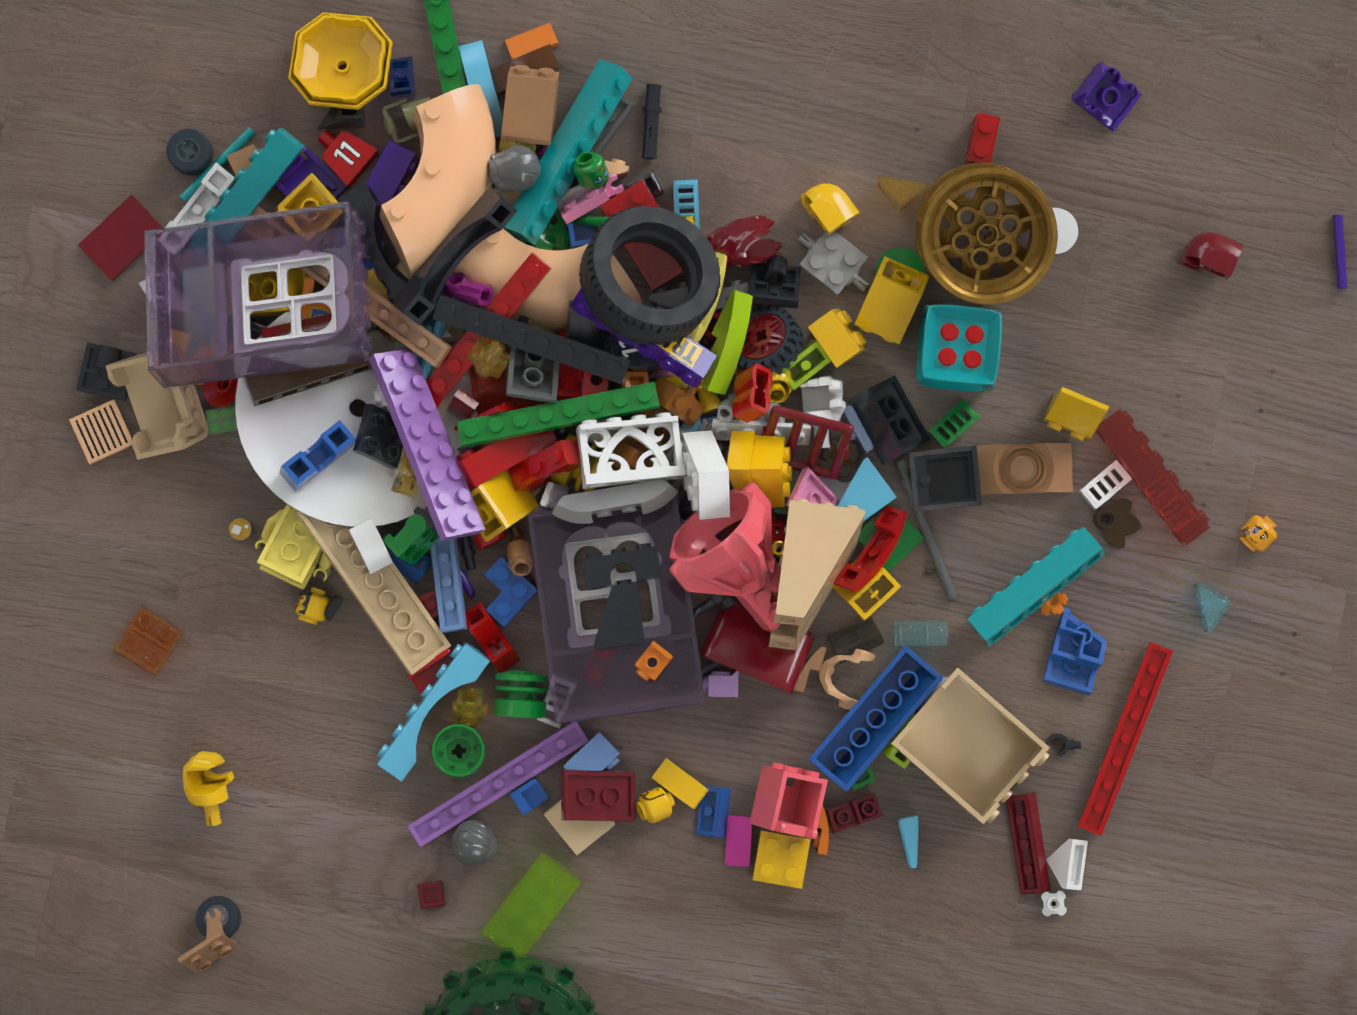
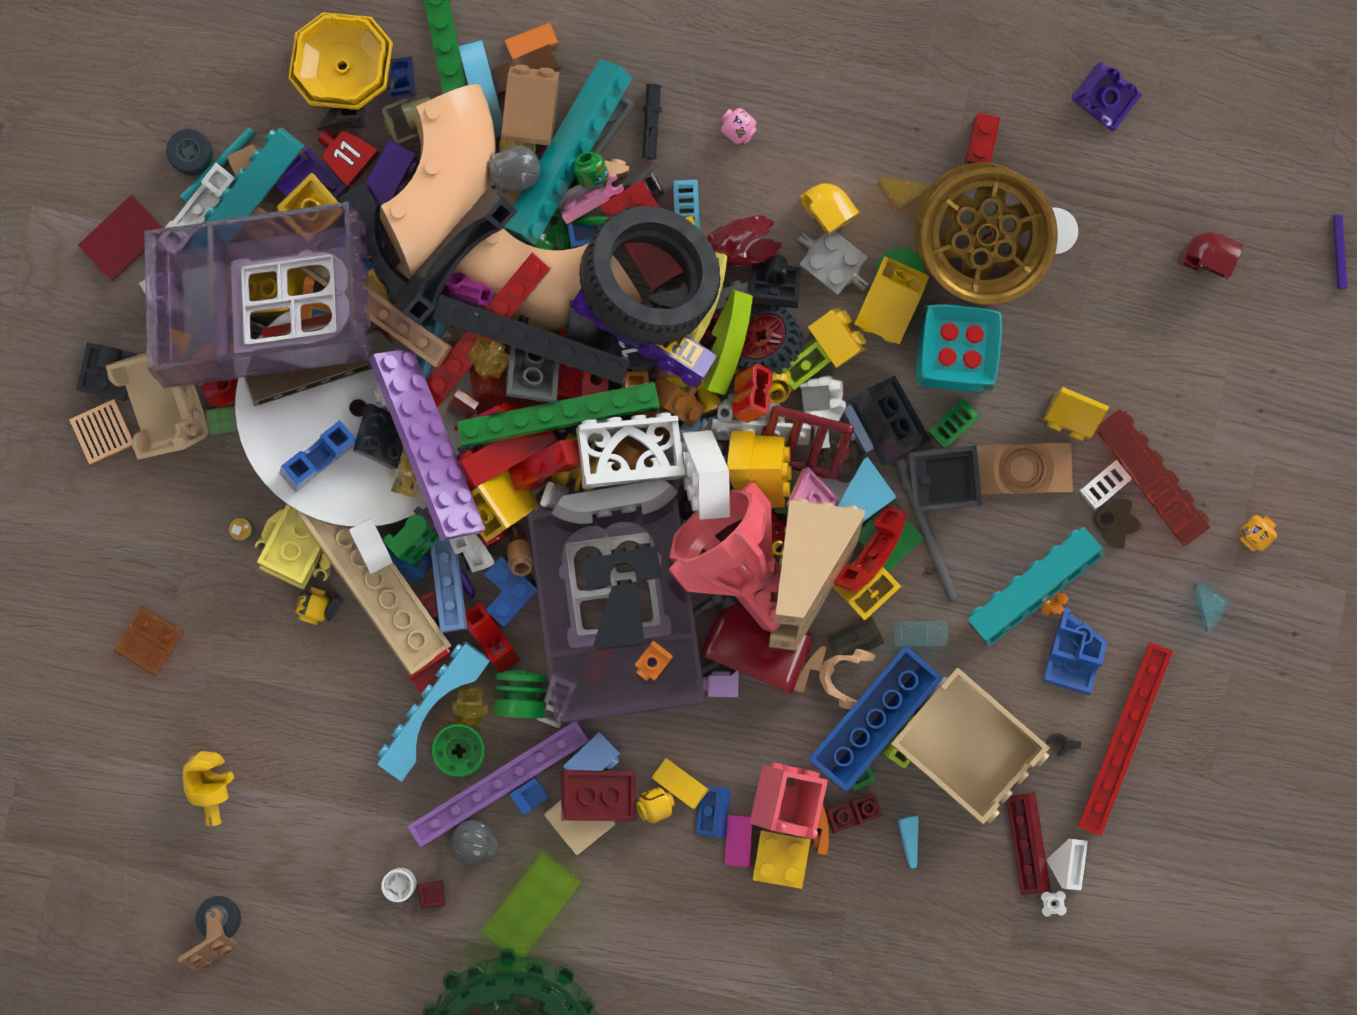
none -> white wheel [381,867,417,902]
none -> white slope [449,534,495,573]
none -> bright pink head [720,108,758,144]

